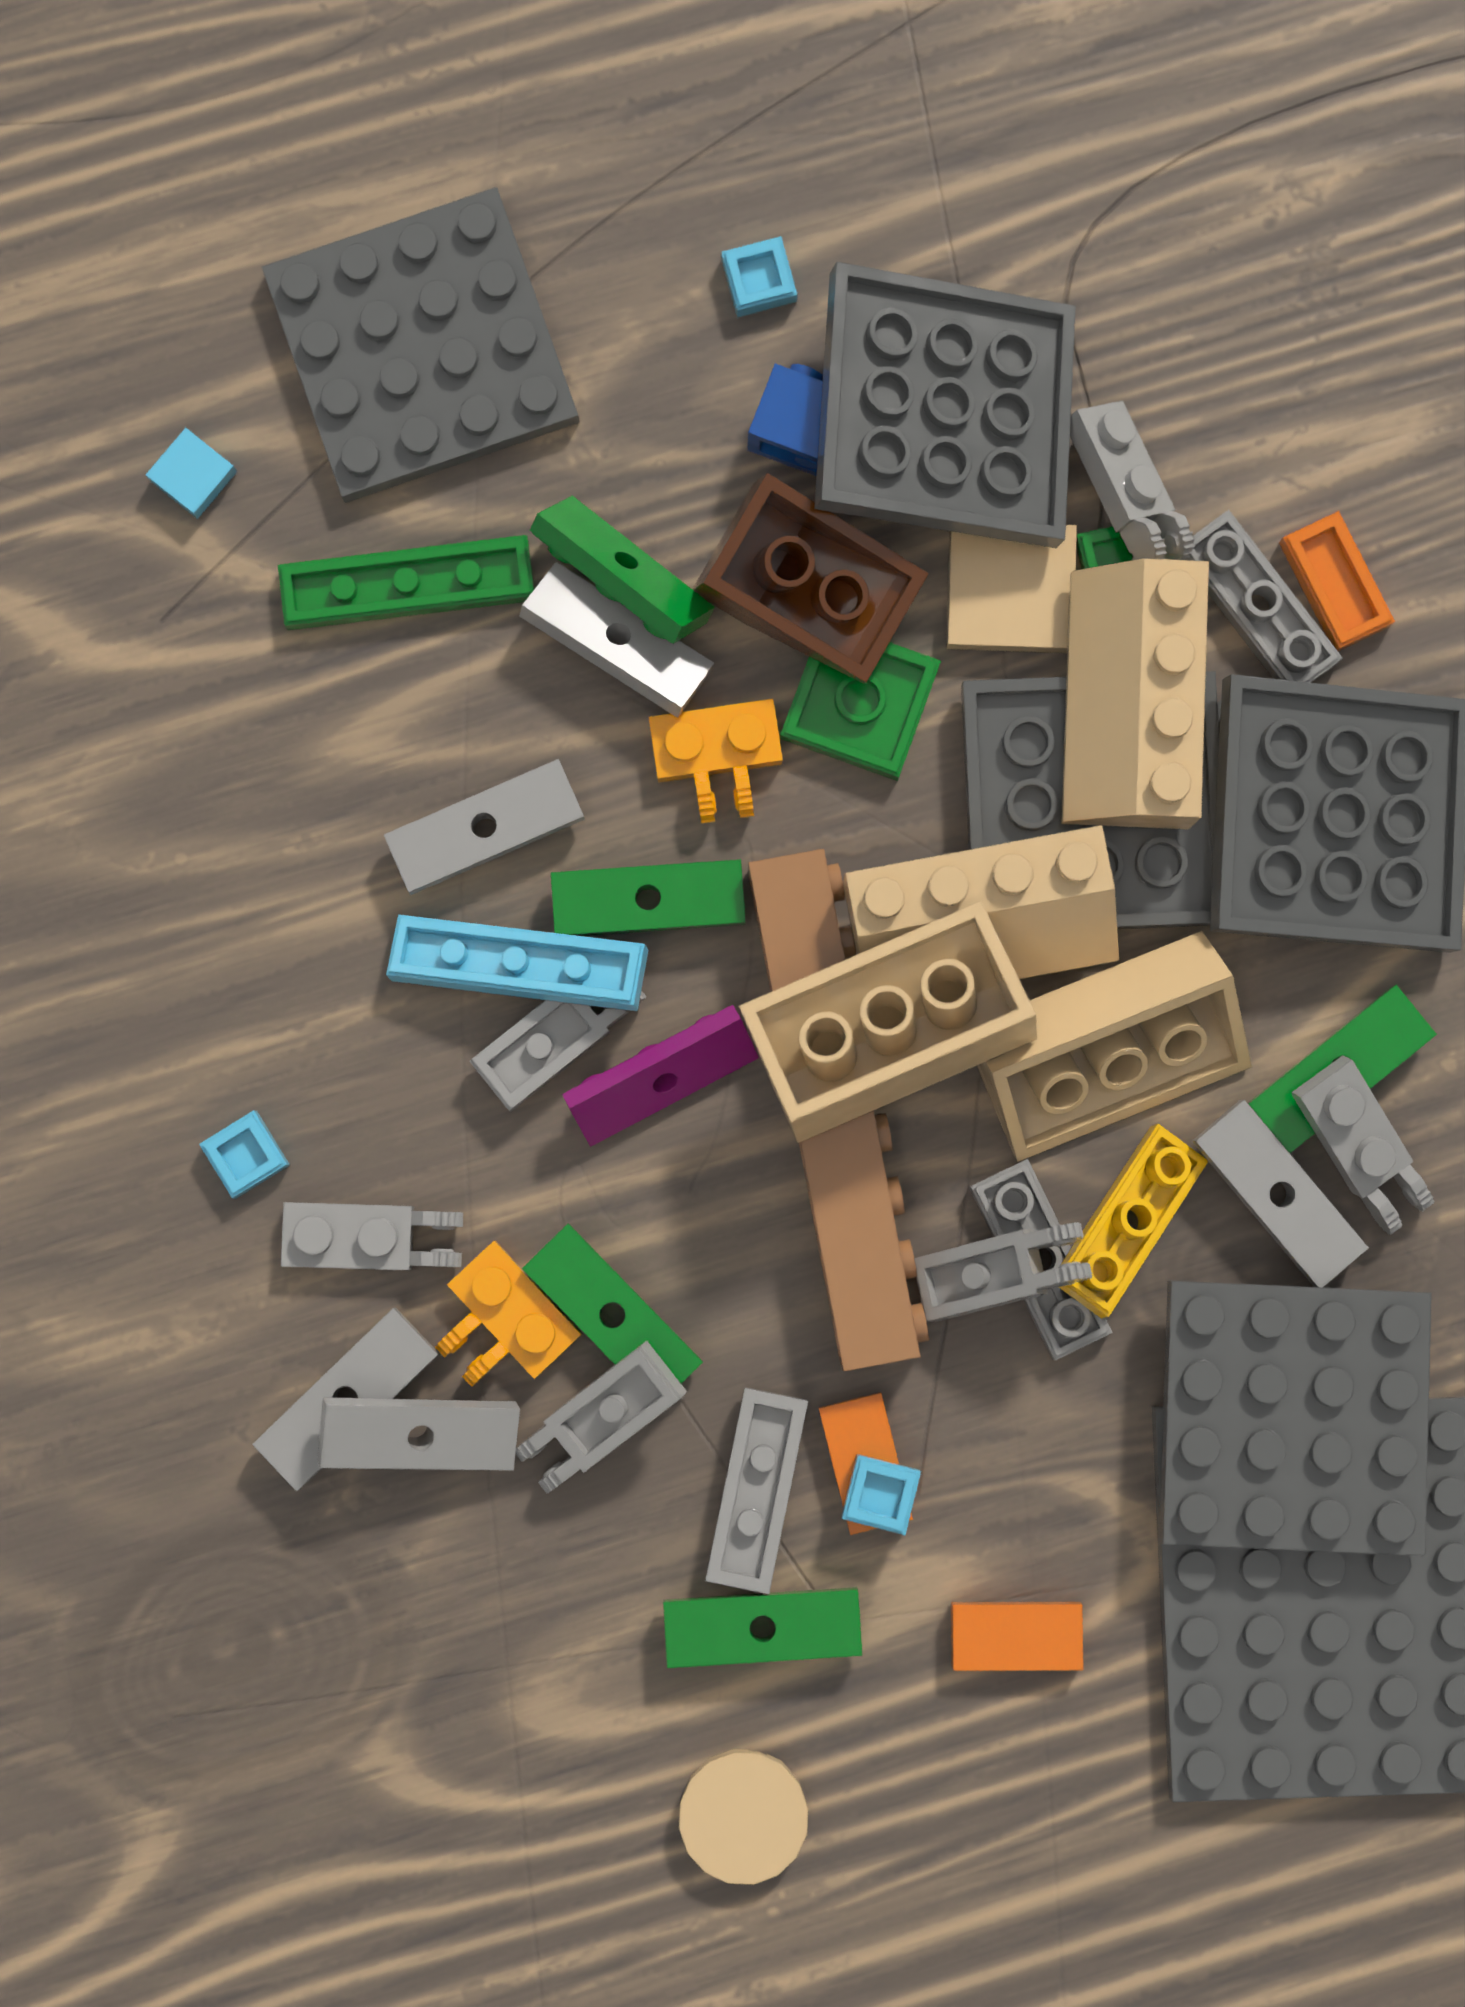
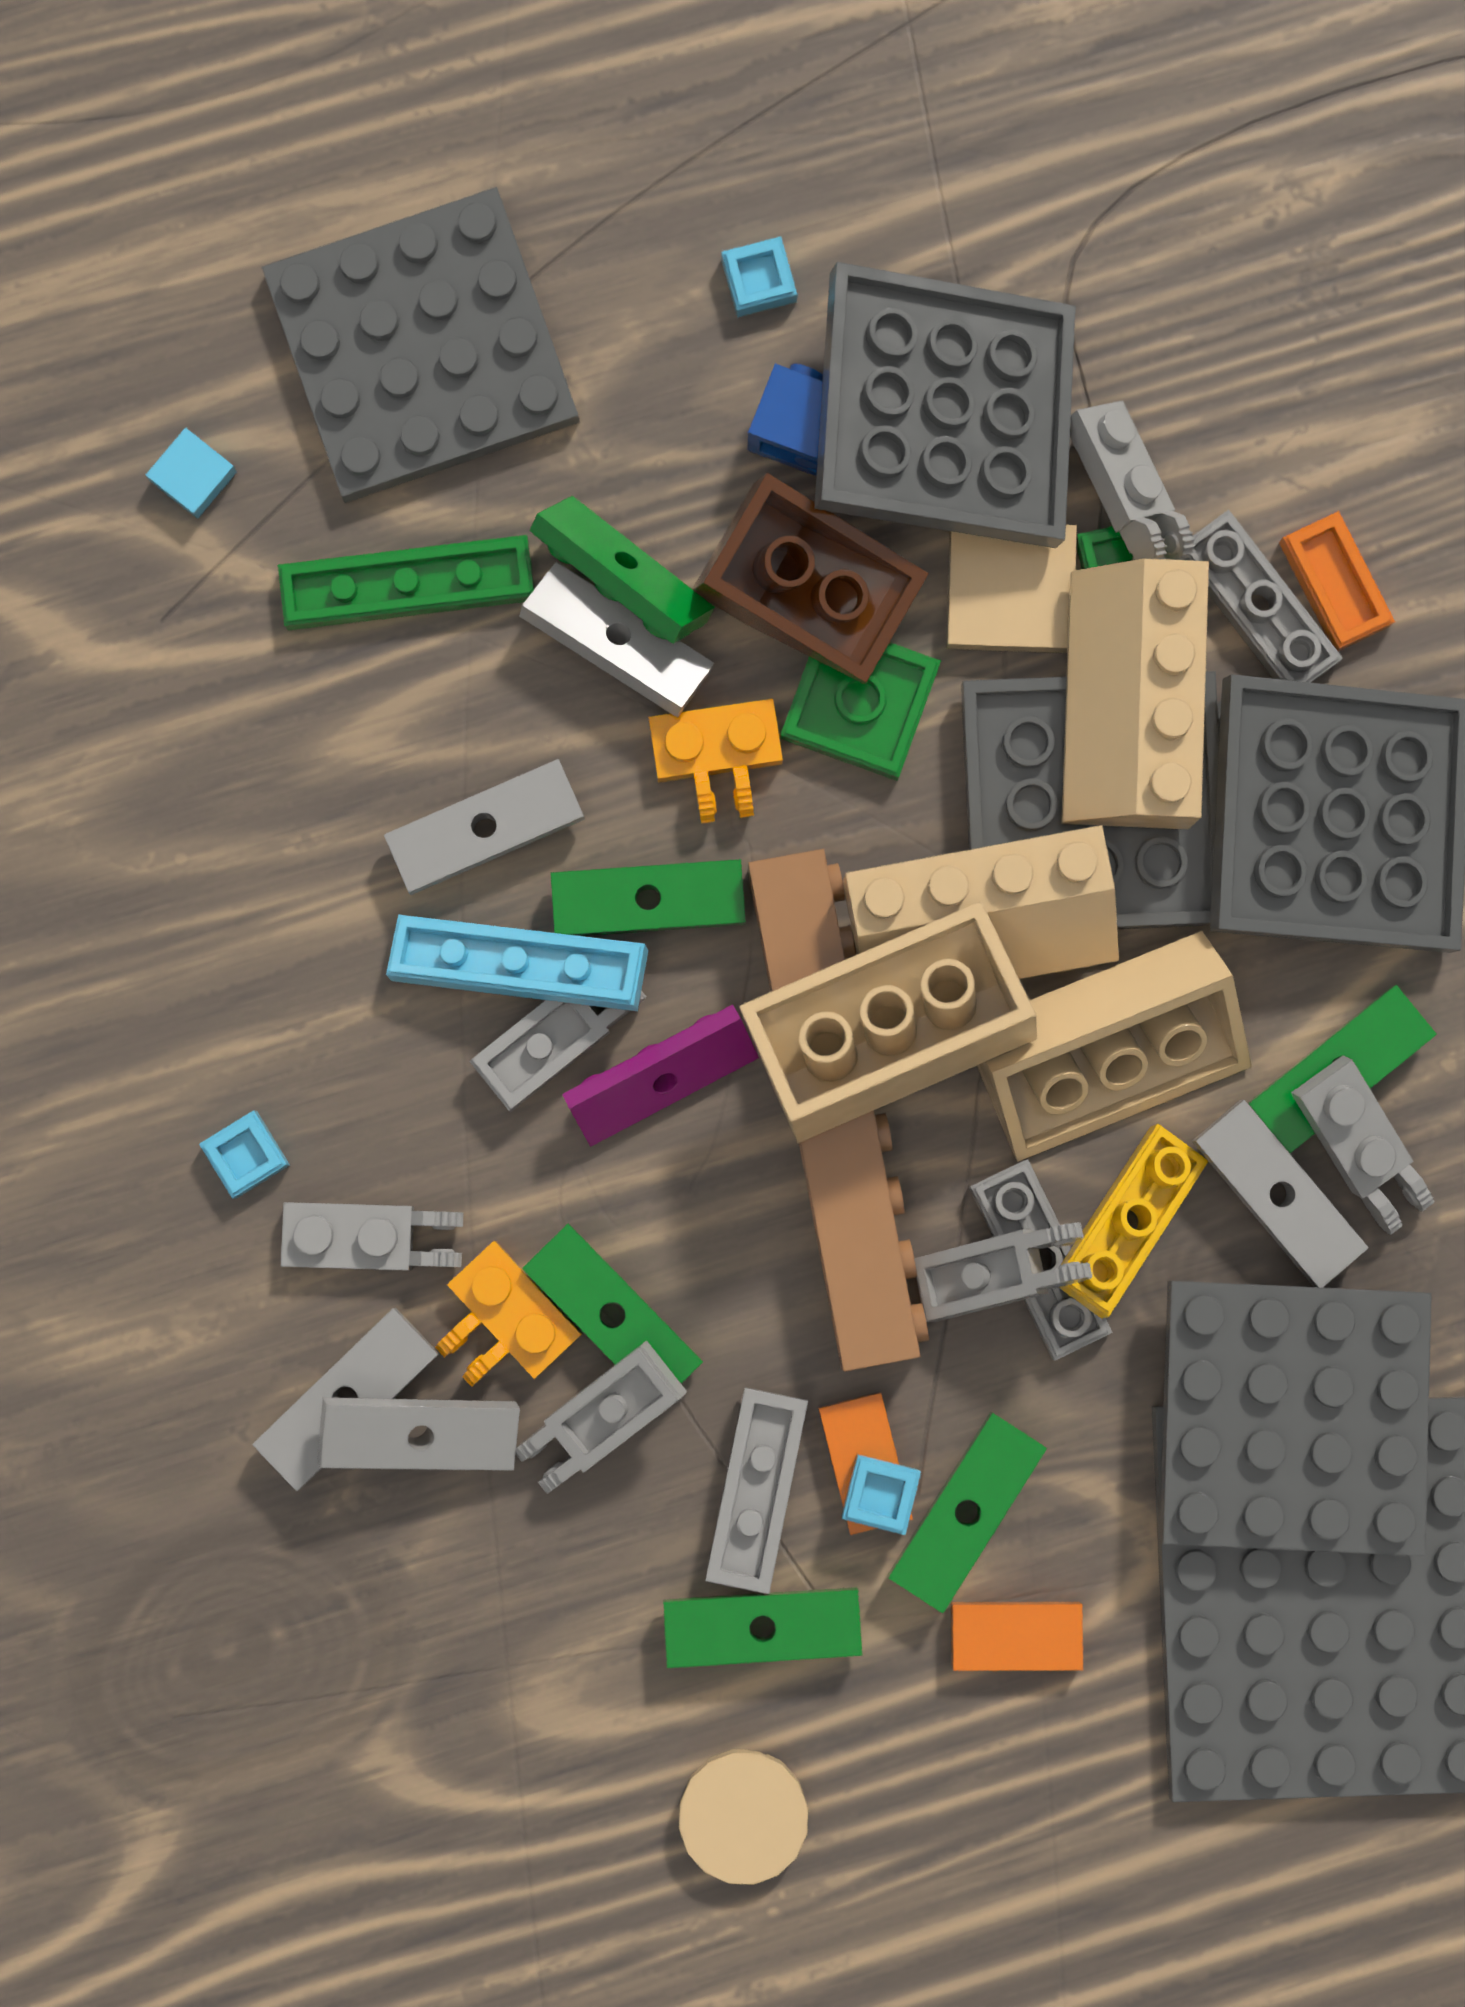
none -> green tile [887,1412,1047,1614]

